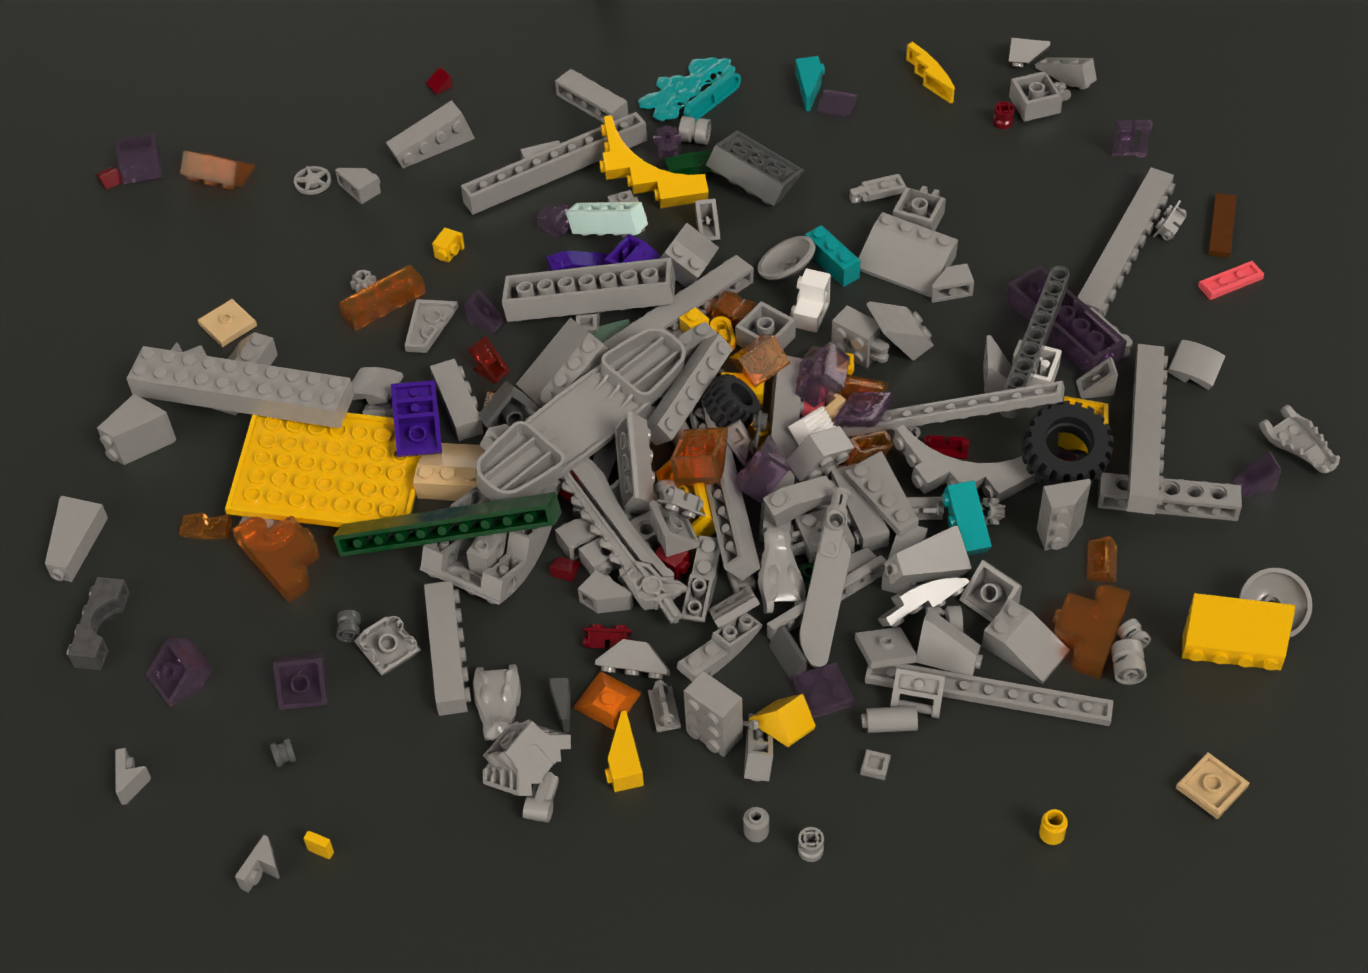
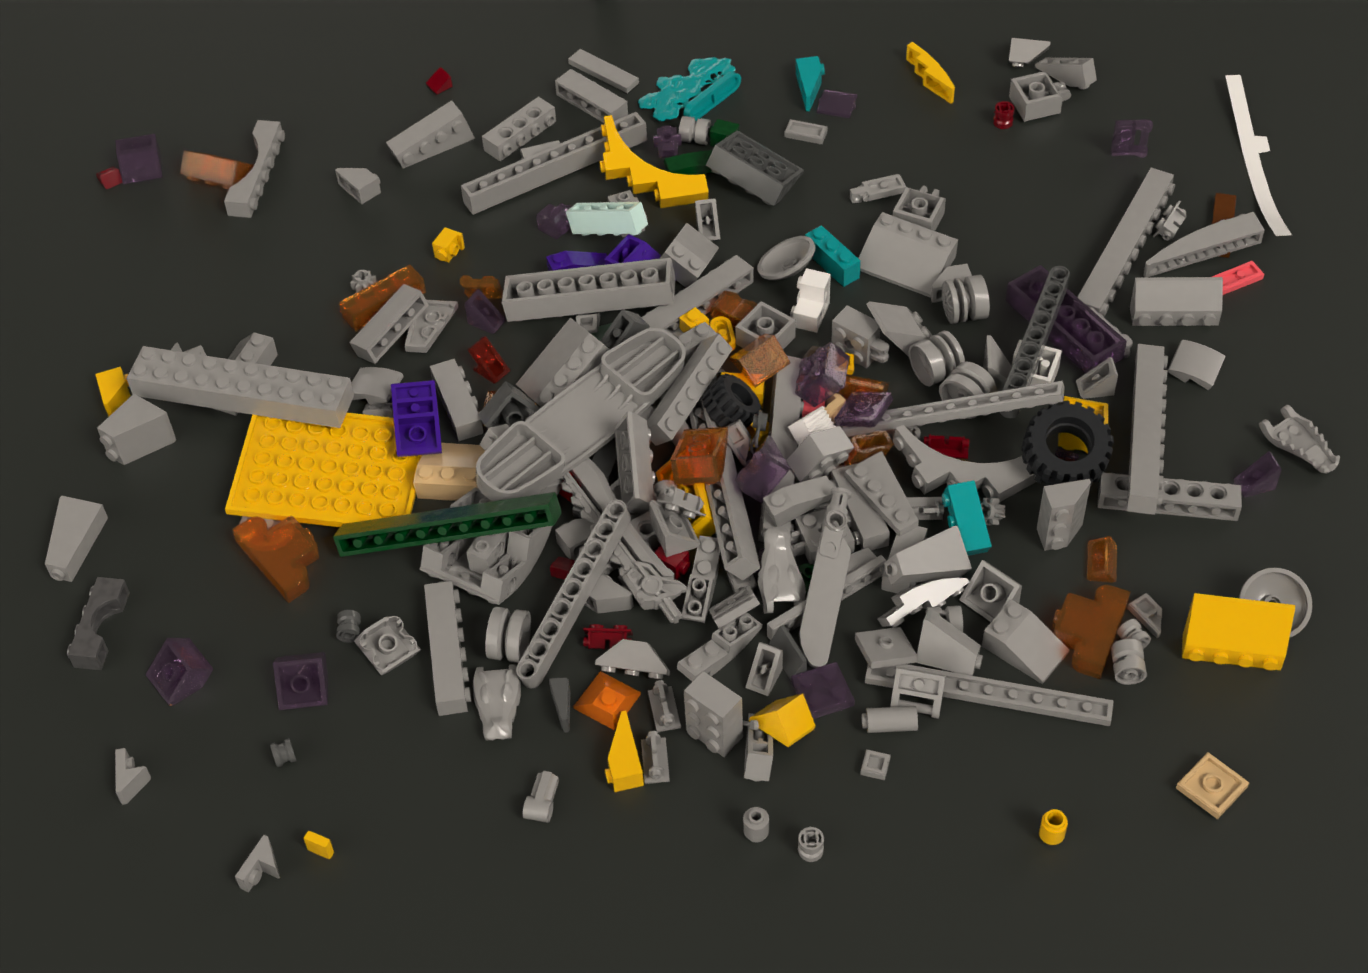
clear orange slope [179,512,232,539] -> none
tan plate [198,299,257,347] -> none
light grey wheel [294,166,331,195] -> none
light grey slope [483,720,571,796] -> none
none -> yellow slope [95,367,130,417]
none -> light grey arch [224,120,285,218]
none -> light grey brick [349,284,429,364]
none -> clear orange plate [460,275,503,299]
none -> light grey brick [482,97,556,161]
none -> light grey wheel [485,607,531,663]
none -> light grey beam [516,499,631,688]
none -> light grey tile [568,49,639,93]
none -> dark grey slope [600,309,650,349]
none -> light grey hinge [641,731,670,784]
none -> dark green brick [708,119,739,147]
none -> light grey slope [745,642,783,696]
none -> light grey tile [784,119,828,144]
none -> light grey wheel [909,330,965,387]
none -> light grey wheel [939,361,997,419]
none -> light grey wheel [942,275,990,324]
none -> light grey tile [1127,593,1162,638]
none -> light grey slope [1130,277,1223,326]
none -> light grey slope [1143,212,1264,278]
none -> white sticker [1225,75,1292,236]

